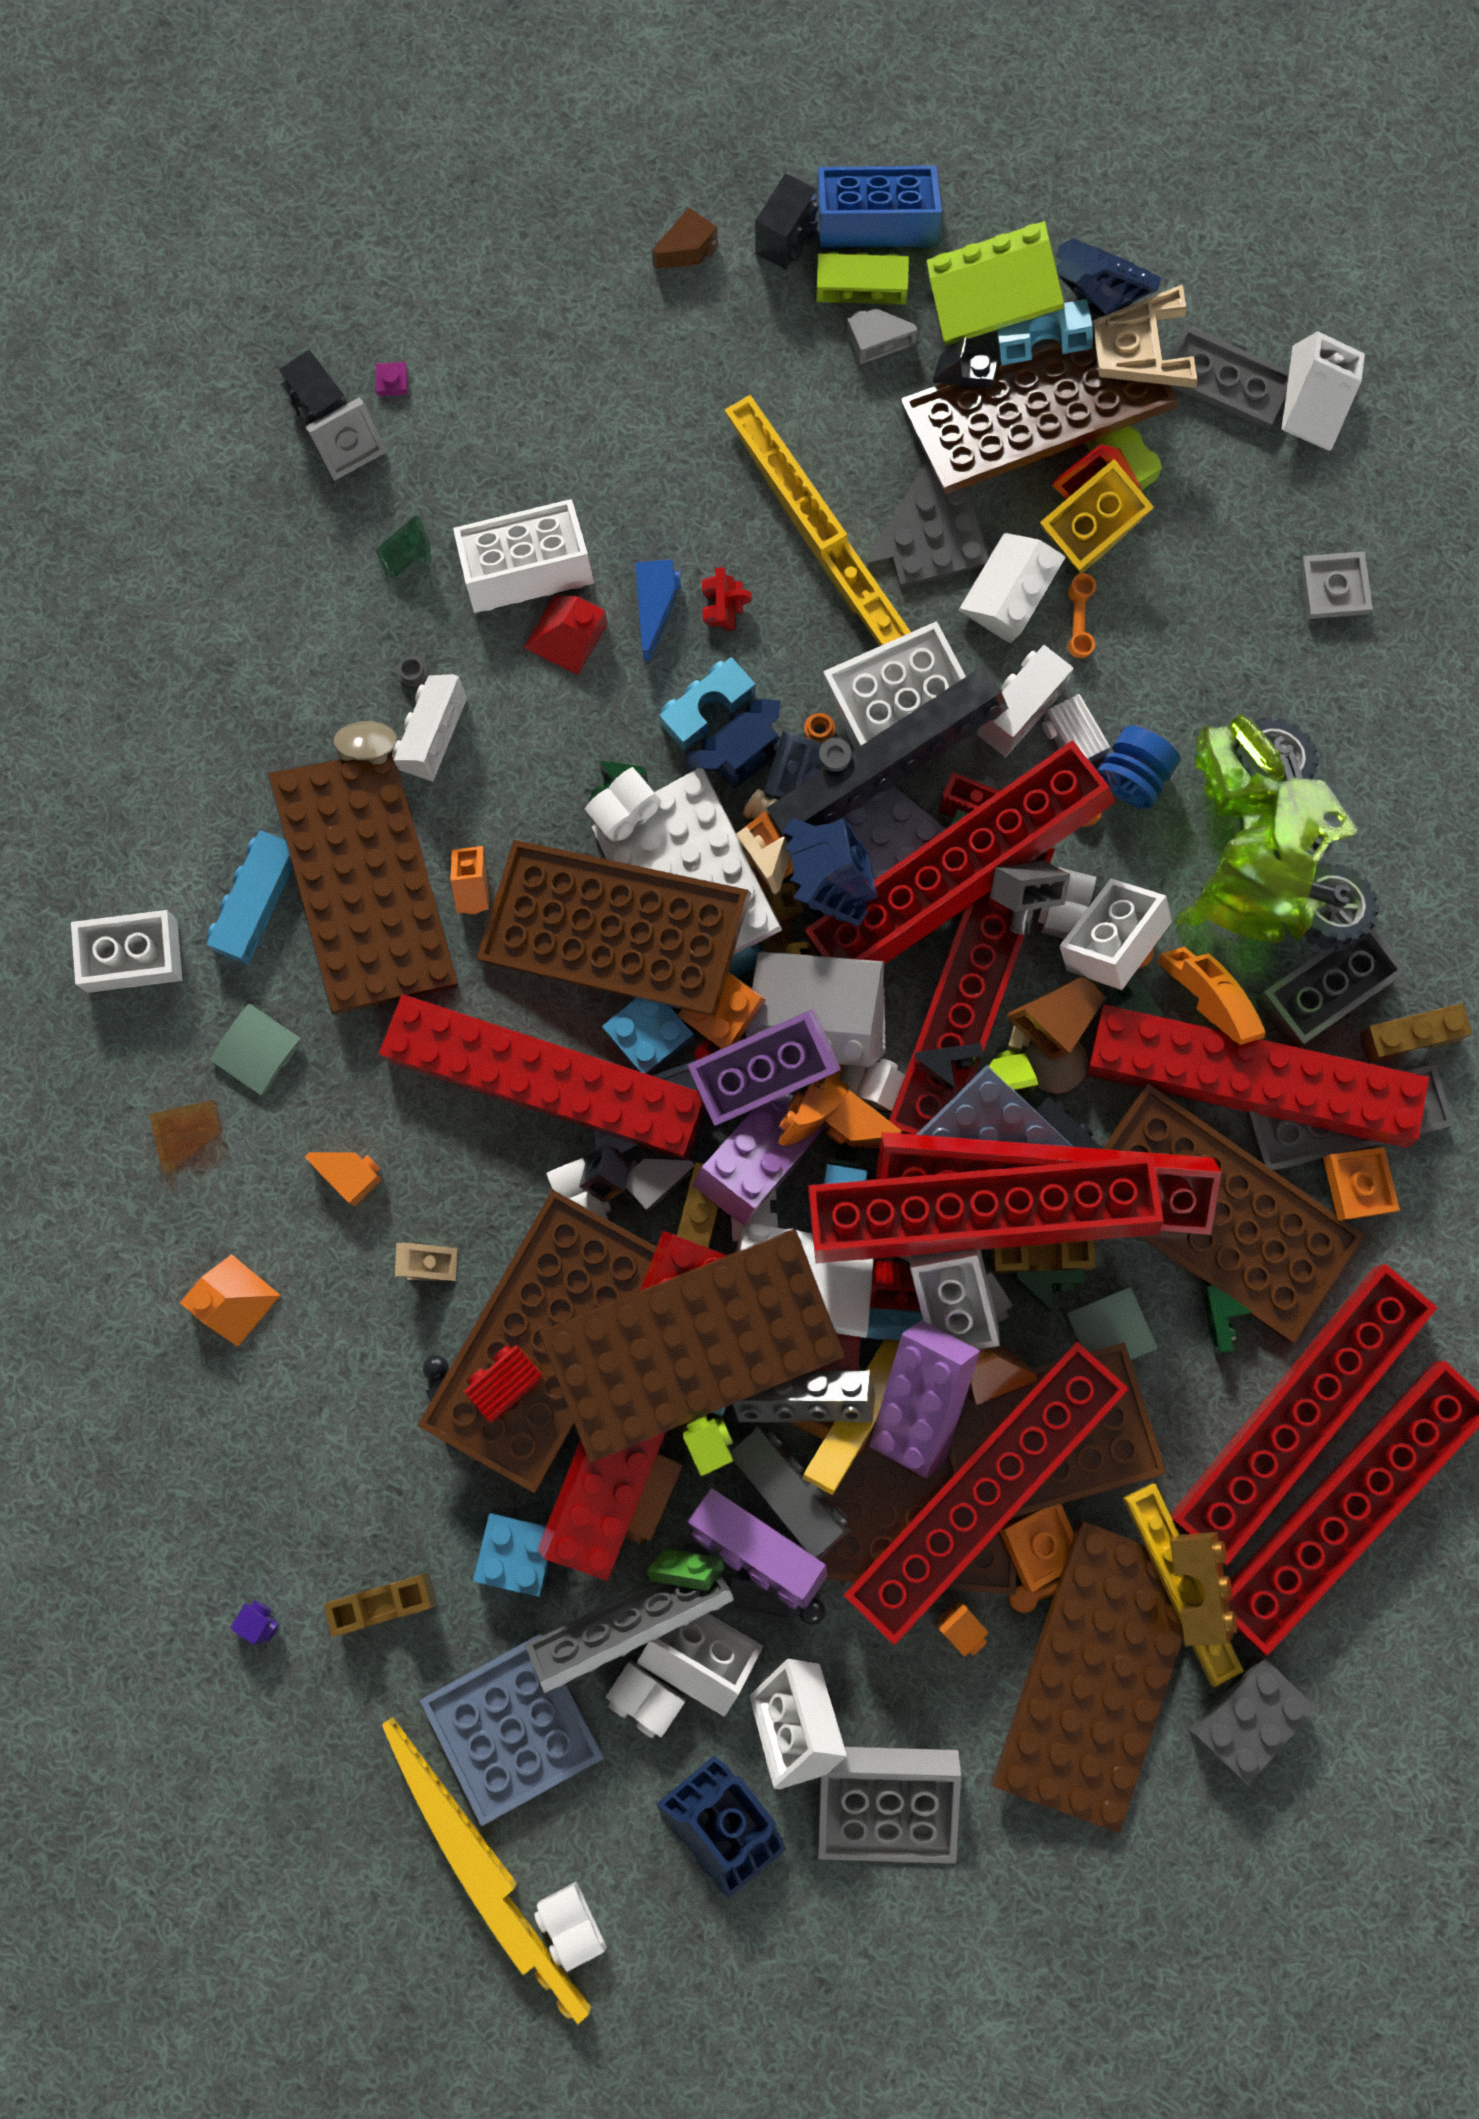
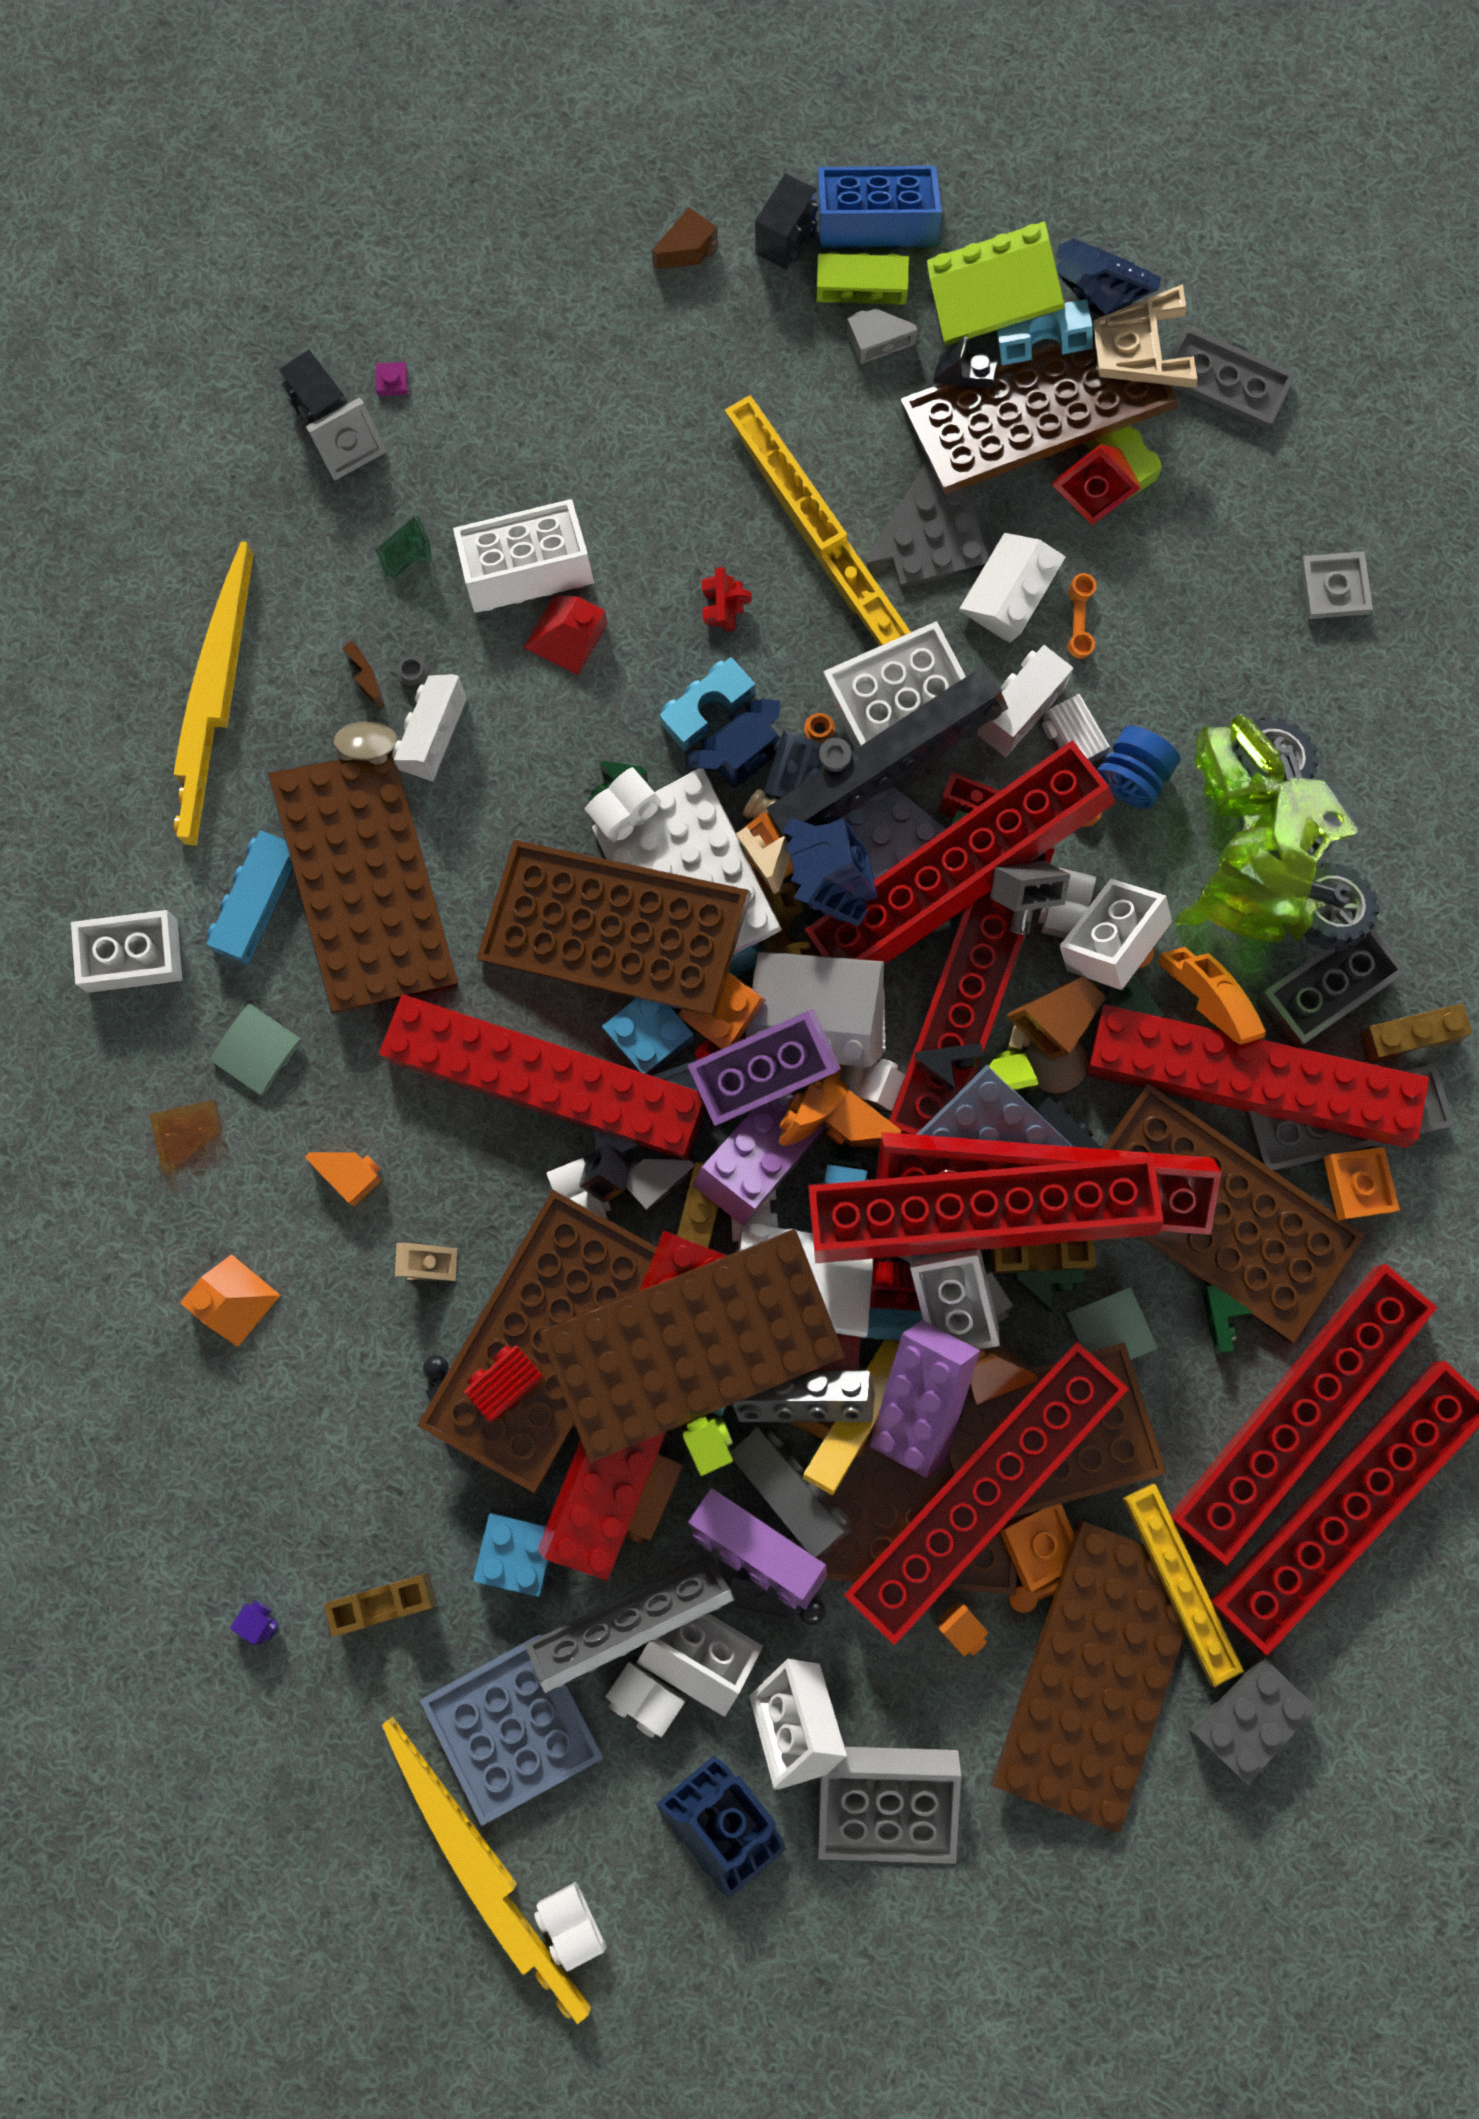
orange slope [450,846,489,914] -> none
blue slope [635,559,681,661] -> none
bright green plate [647,1548,724,1591] -> none
yellow slope [1040,459,1154,574] -> none
pearl gold arch [1170,1532,1237,1646] -> none
white slope [1282,331,1365,451] -> none
none -> yellow slope [174,542,254,846]
none -> reddish brown slope [342,640,384,709]

